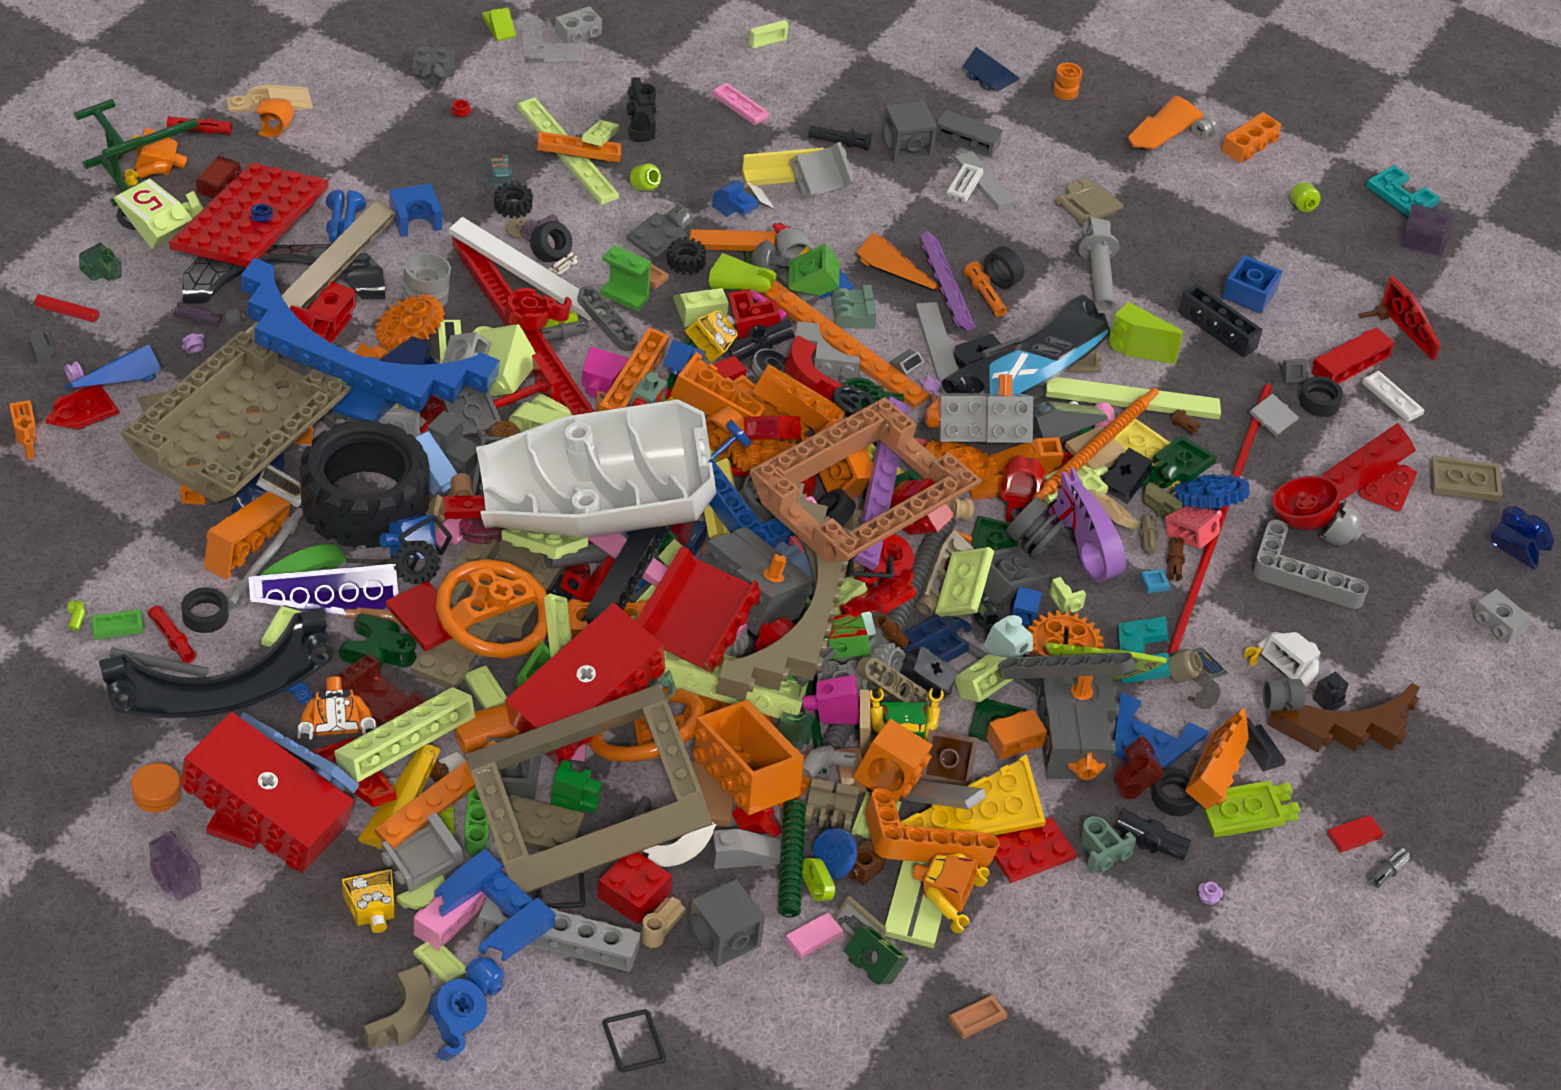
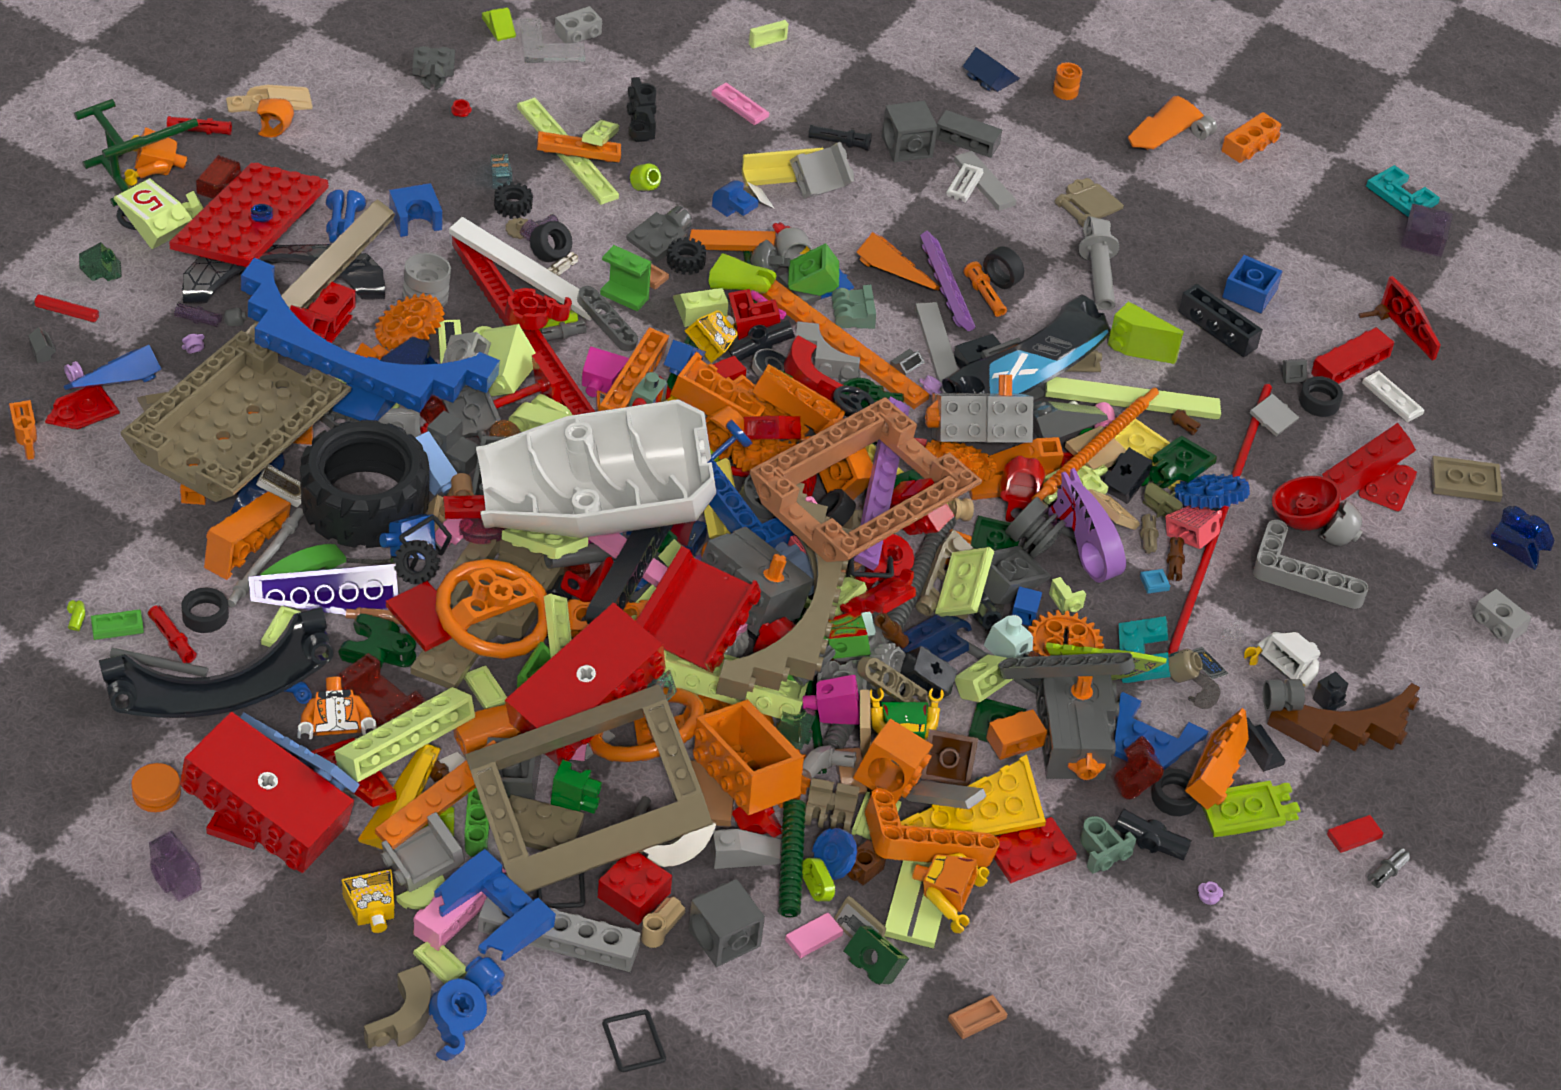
lime head [1290,182,1321,212] -> none

